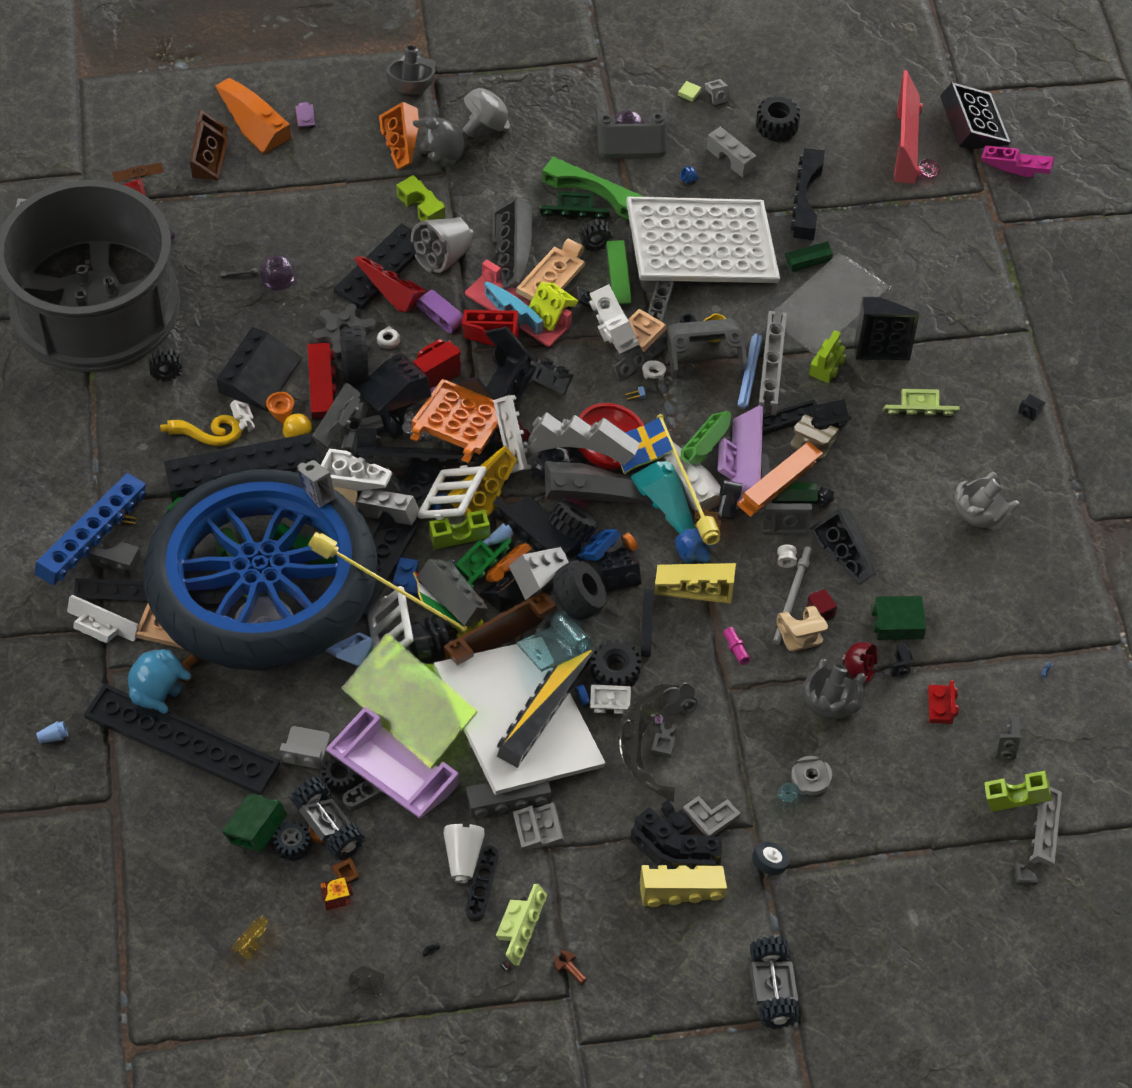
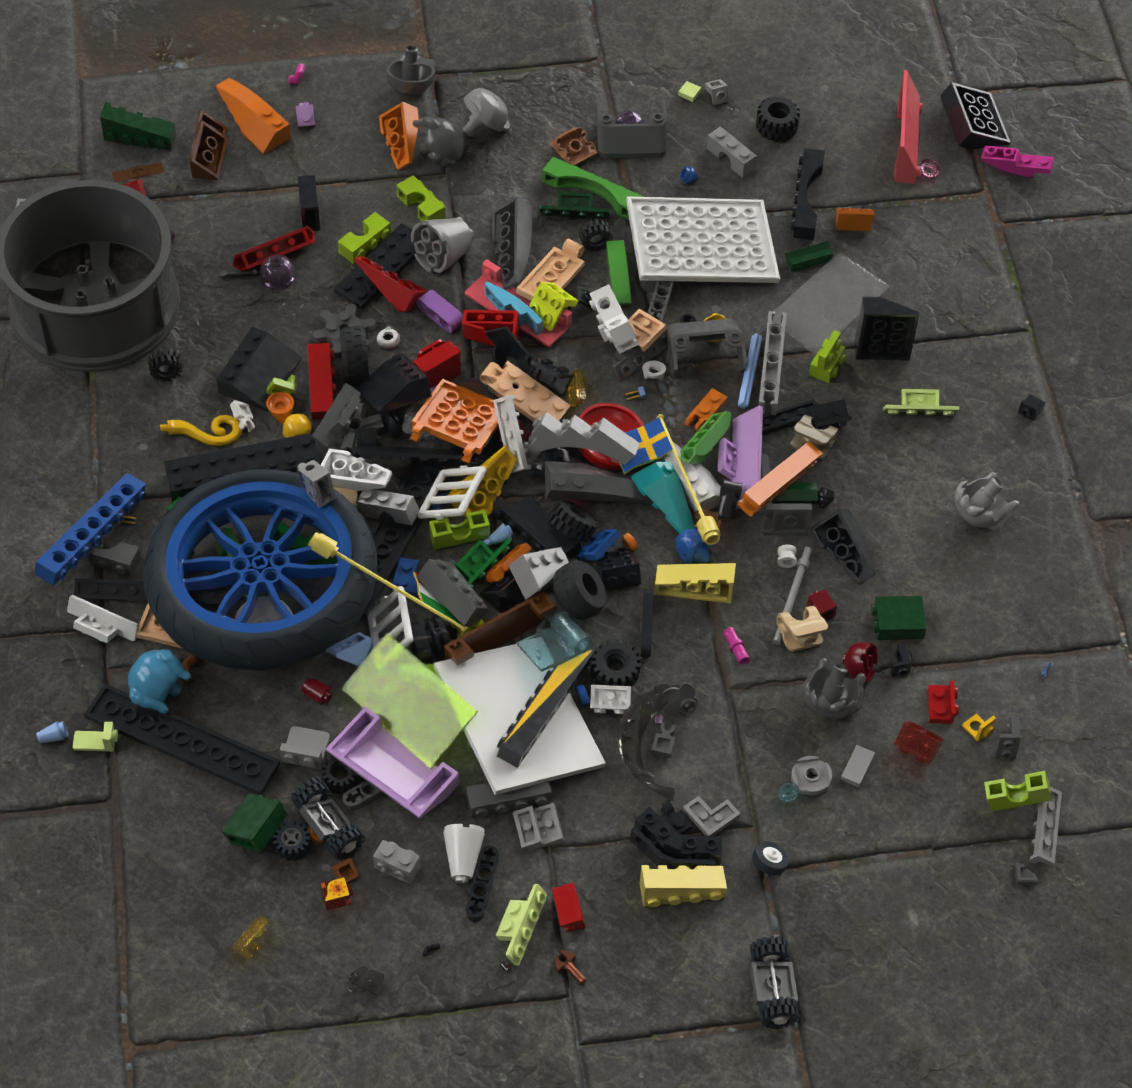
none -> yellowish green bracket [73,722,118,752]
none -> dark green wedge [100,102,176,150]
none -> red brick [232,226,315,272]
none -> lime bracket [267,375,297,395]
none -> dark pink arm [288,64,305,85]
none -> black brick [298,175,320,231]
none -> dark red brick [302,678,332,705]
none -> lime arch [338,212,391,264]
none -> light grey brick [373,840,420,884]
none -> light nougat hinge [480,361,570,422]
none -> nougat slope [550,127,599,166]
none -> red hinge [552,882,586,932]
none -> clear yellow plate [568,368,589,409]
none -> orange hinge [685,388,727,431]
none -> orange slope [836,208,874,231]
none -> light grey tile [841,745,875,787]
none -> clear red brick [894,720,944,763]
none -> yellow bracket [962,714,996,742]

